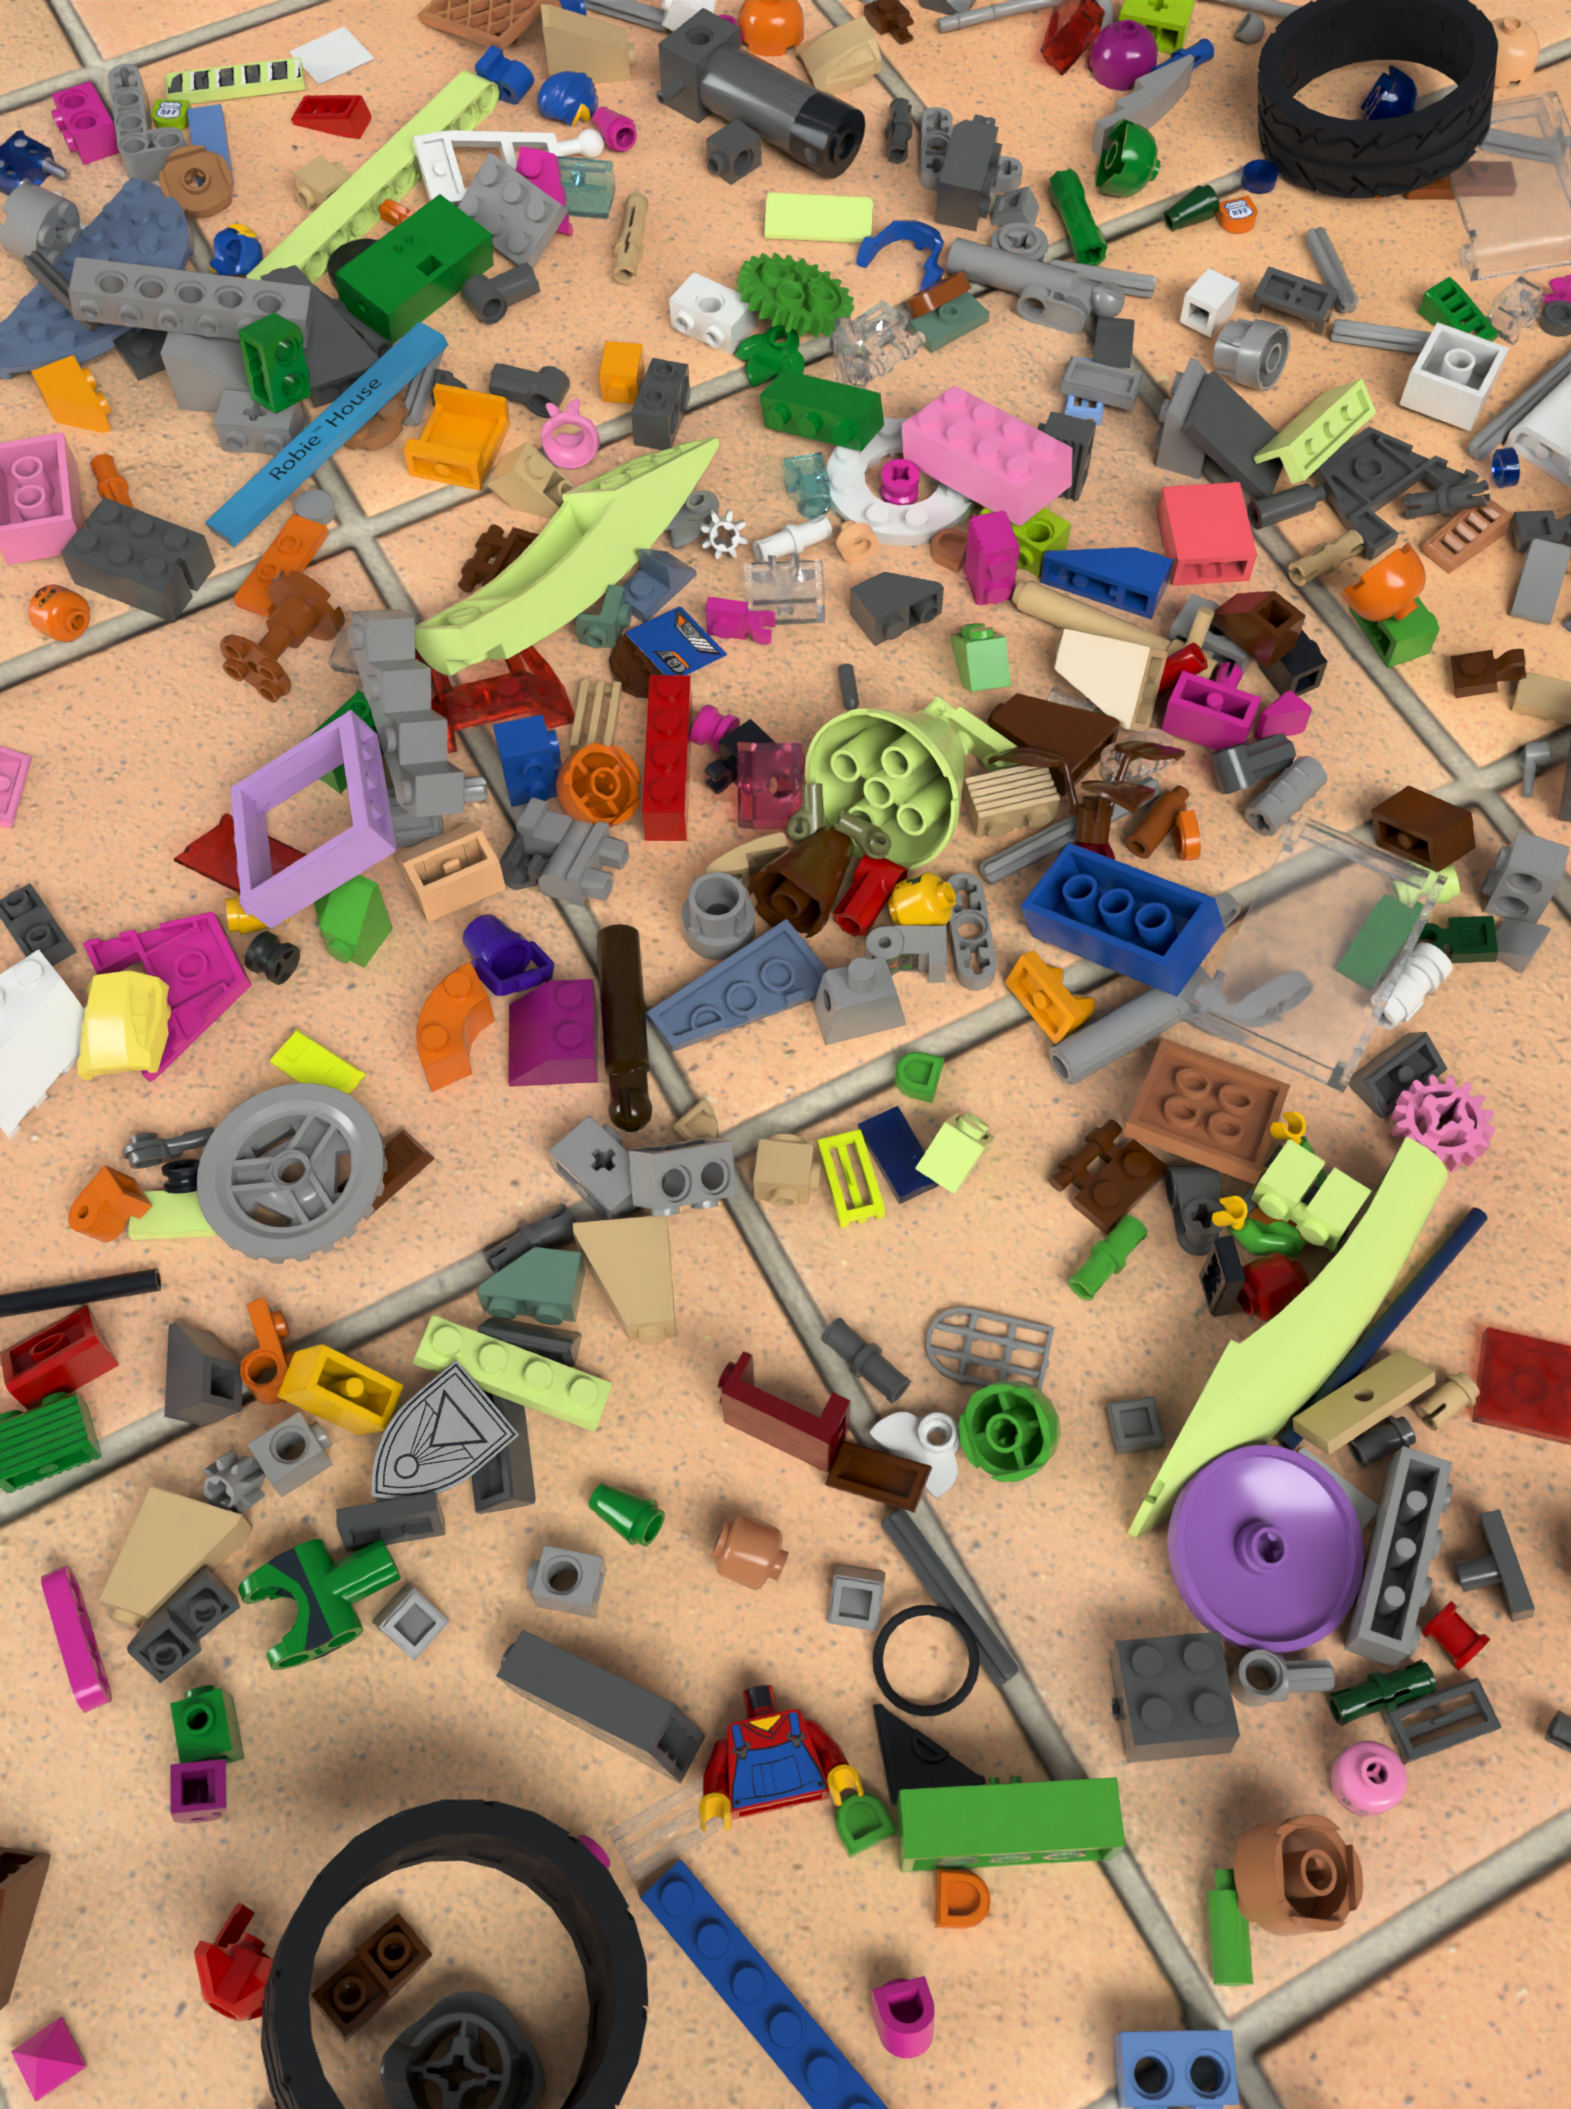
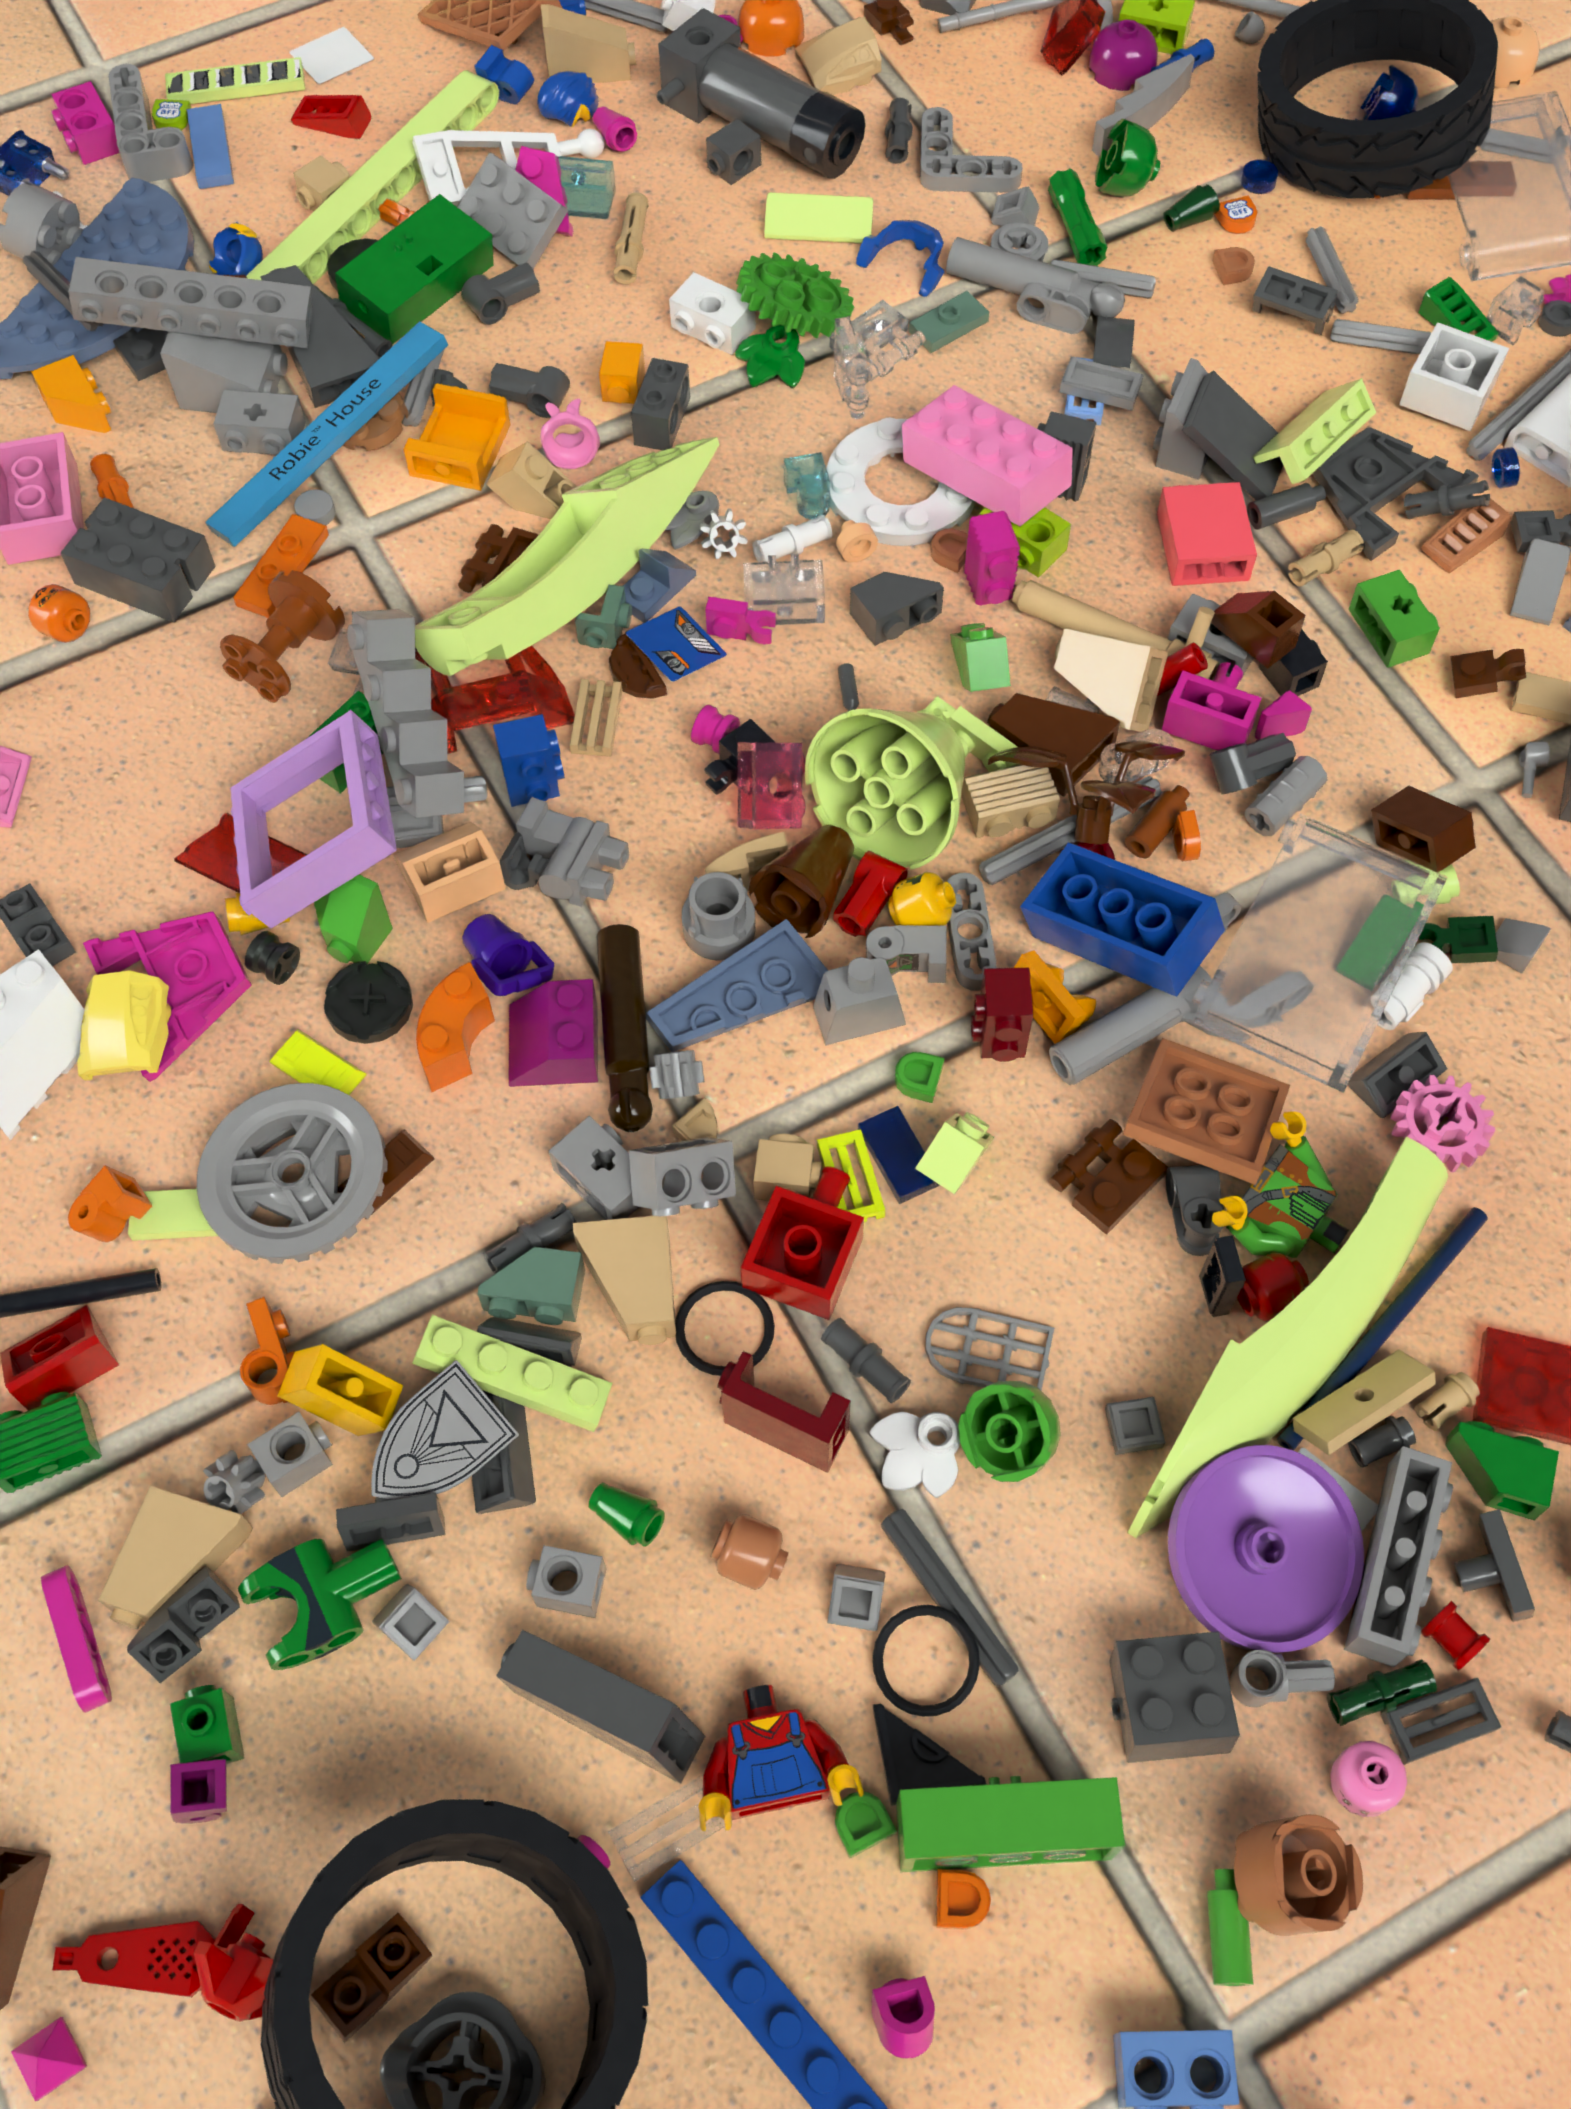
dark grey plate [122,1126,214,1169] -> none
medium nougat plate [159,145,233,220] -> none
black bush [161,1159,200,1194] -> none
dark grey slope [164,1322,242,1426] -> none
green brick [238,312,311,414] -> none
orange cylinder [556,742,642,827] -> none
red brick [642,675,693,841] -> none
green brick [760,370,884,452] -> none
olive arm [786,783,824,842] -> none
reddish brown tile [825,1440,932,1513] -> none
olive arm [834,810,892,859] -> none
dark pink wheel [880,459,920,505] -> none
dark orange beam [906,270,971,318] -> none
dark grey hinge [935,114,1003,232] -> none
blue slope [1040,547,1173,620] -> none
bright green pin [1068,1215,1147,1301] -> none
white brick [1180,268,1240,338] -> none
light grey piece [1213,318,1290,391] -> none
yellowish green piece [1251,1139,1372,1251] -> none
orange cylinder [1340,542,1426,622] -> none
light grey brick [1481,831,1570,924] -> none
none -> red piece [52,1921,216,1998]
none -> pearl dark grey tile [324,961,413,1044]
none -> light grey gear [649,1050,705,1099]
none -> black tyre [675,1281,775,1376]
none -> red brick [741,1167,864,1320]
none -> dark red brick [971,968,1033,1062]
none -> nougat tile [1212,247,1255,285]
none -> green slope [1445,1421,1559,1521]

